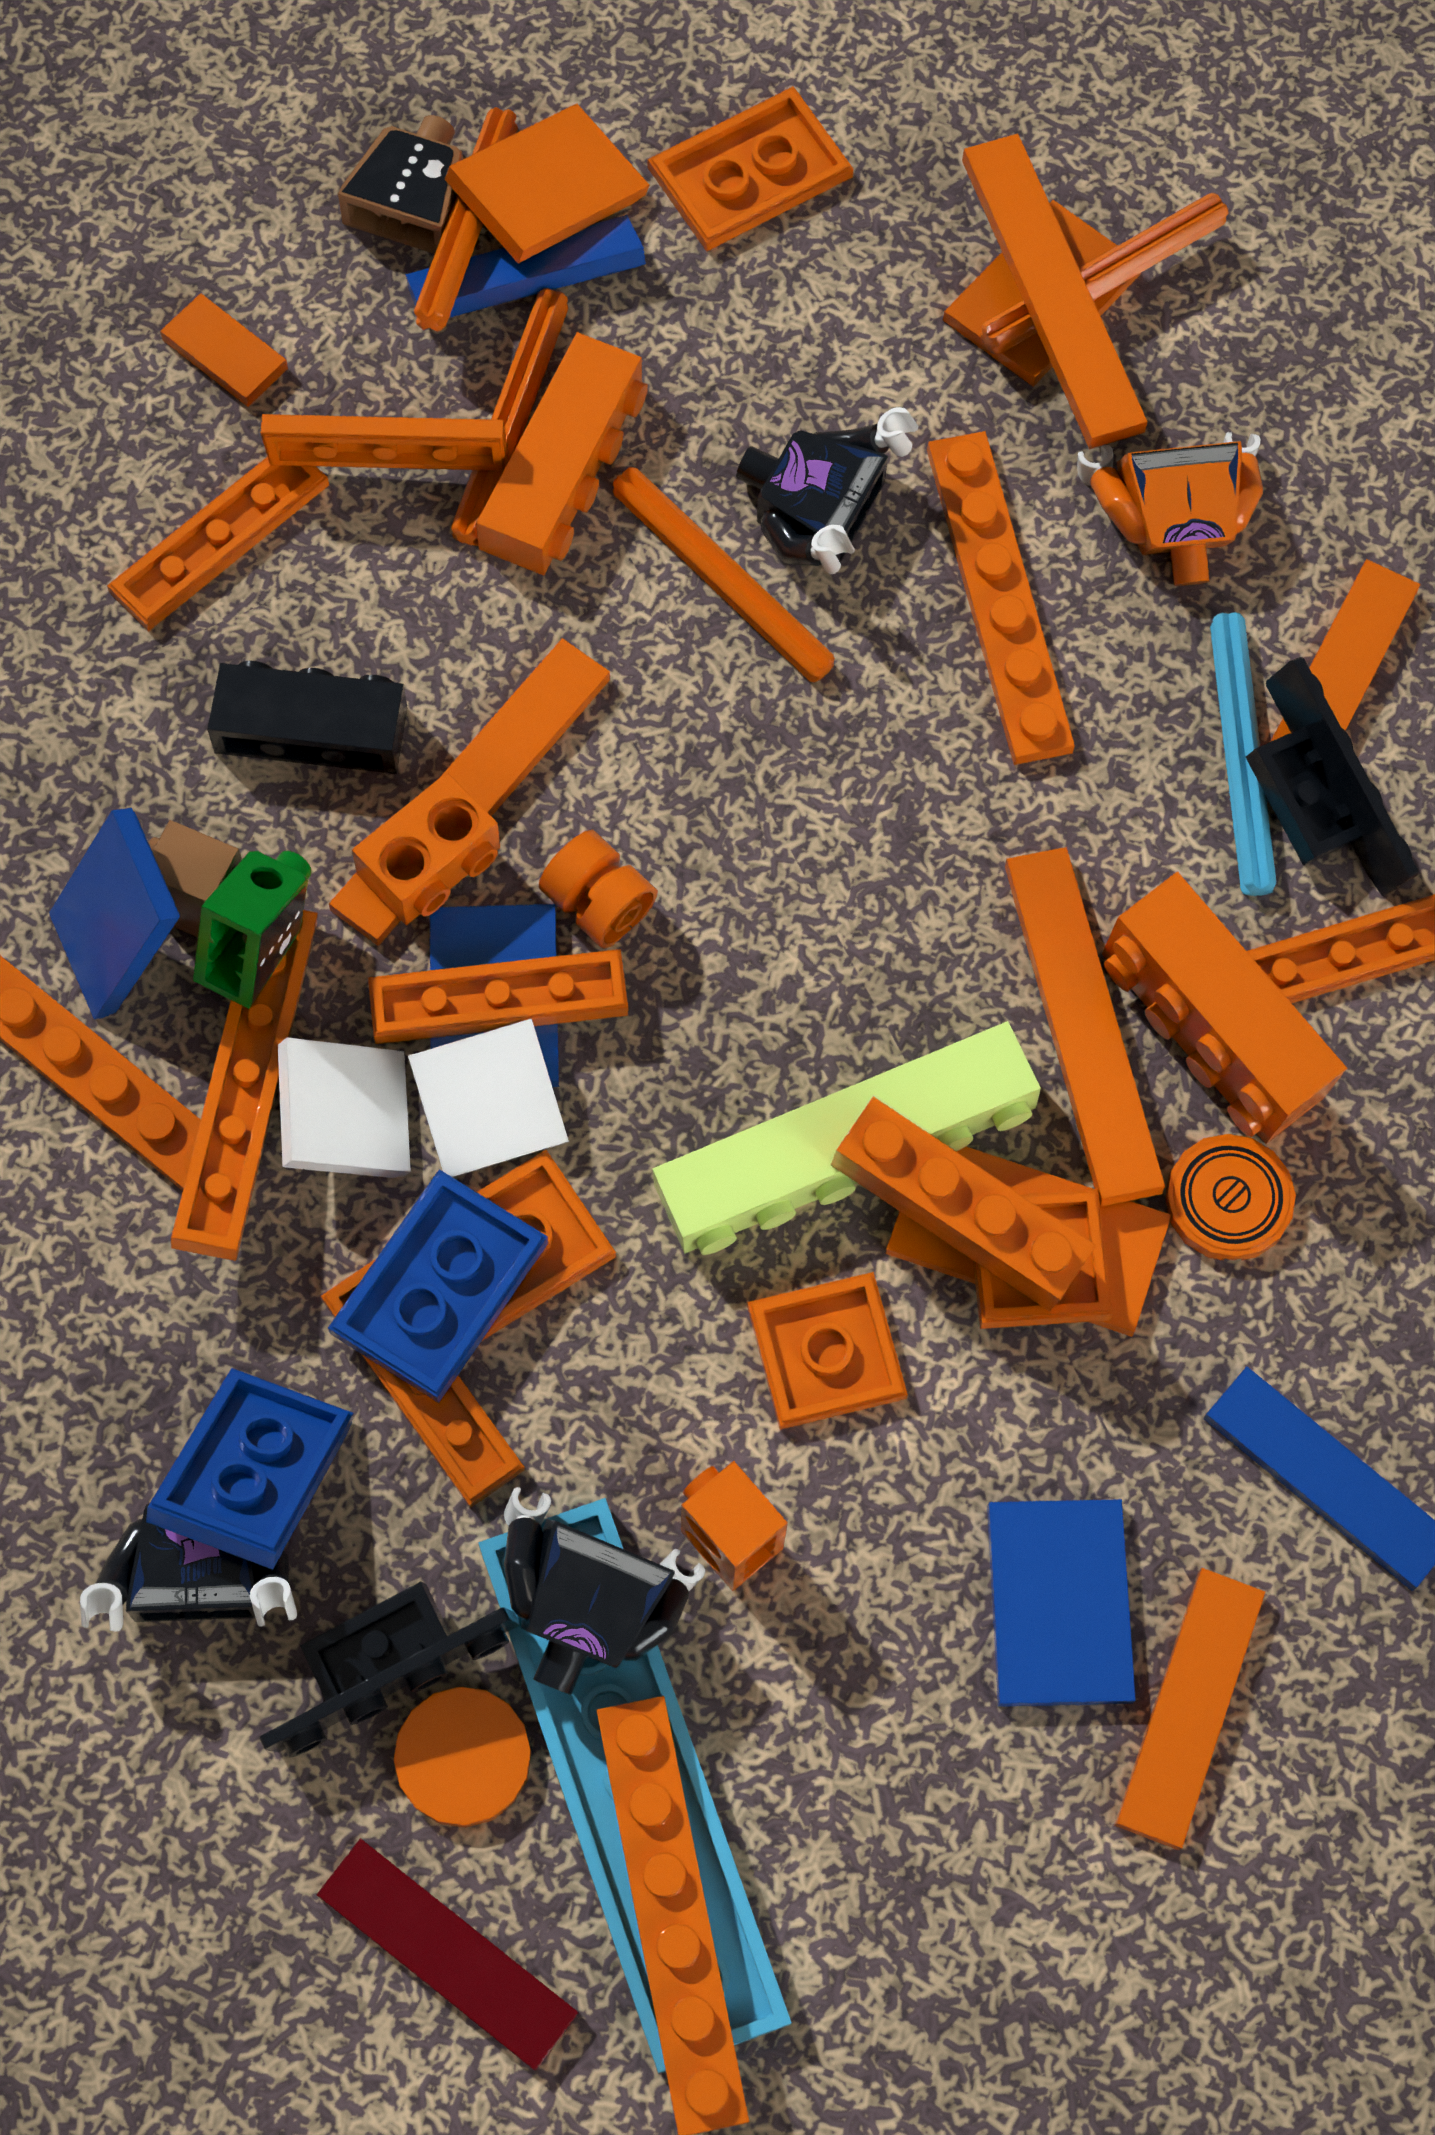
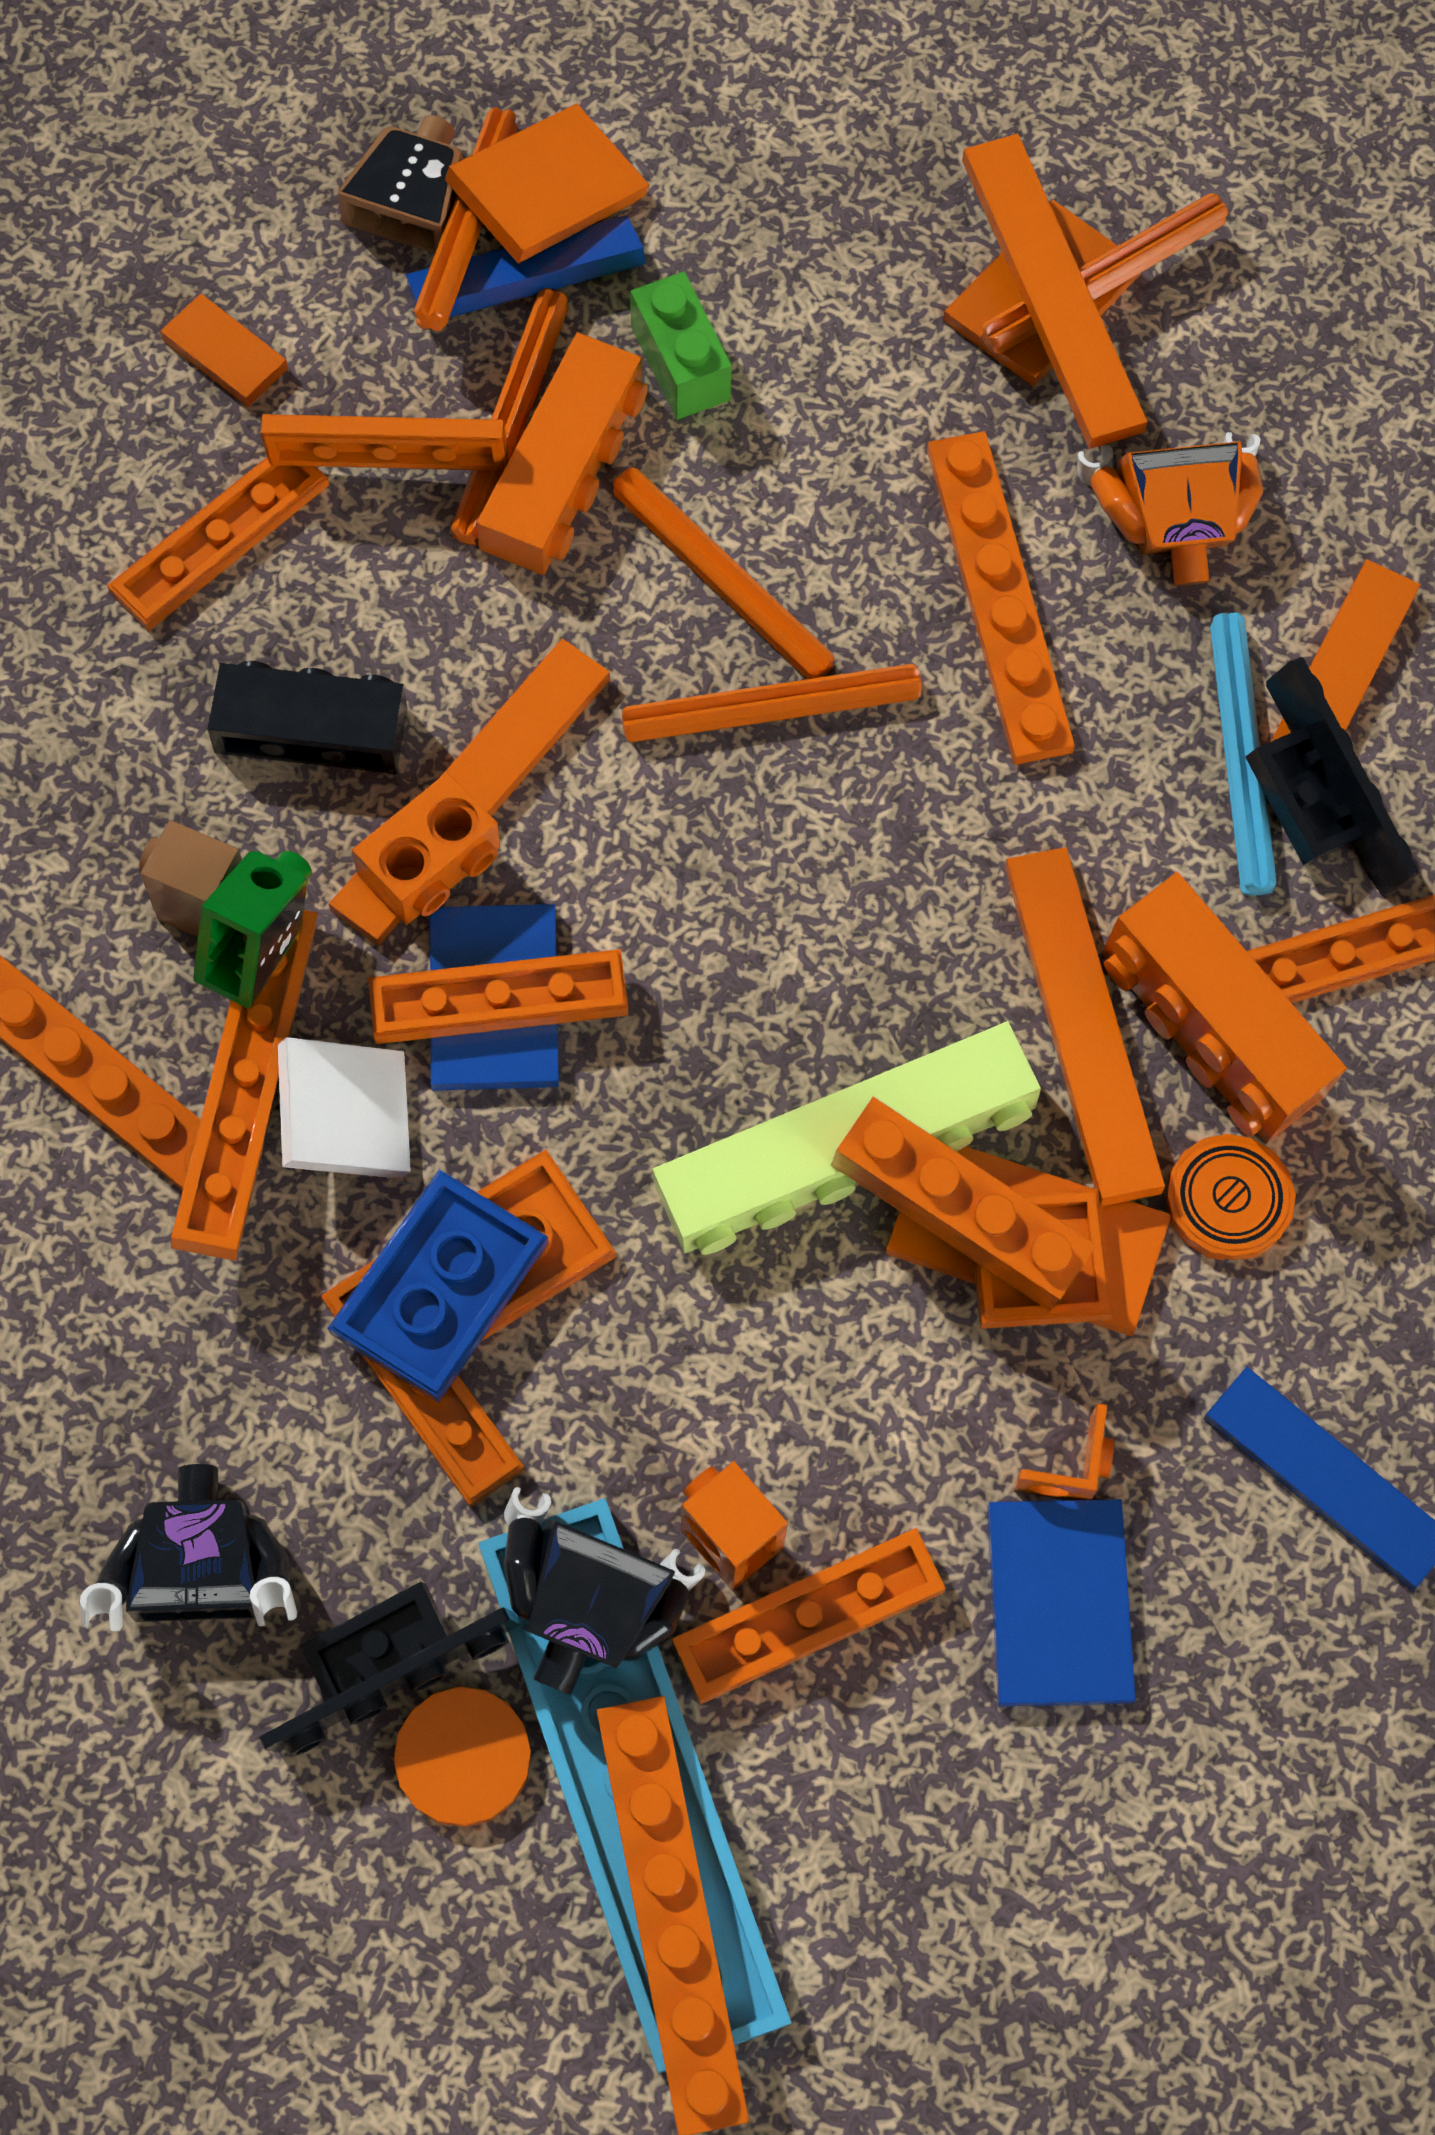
blue tile [49,808,180,1020] -> none
blue tile [146,1368,353,1570] -> none
dark red tile [316,1838,579,2072] -> none
white tile [408,1019,569,1177] -> none
orange wheel [539,829,658,949] -> none
orange tile [647,86,854,252] -> none
torso [736,407,919,574] -> none
orange tile [747,1272,908,1430] -> none
orange tile [1114,1568,1266,1850] -> none
none -> orange axle [622,664,922,742]
none -> bright green brick [630,271,732,420]
none -> orange plate [672,1528,946,1705]
none -> orange bracket [1014,1403,1115,1500]

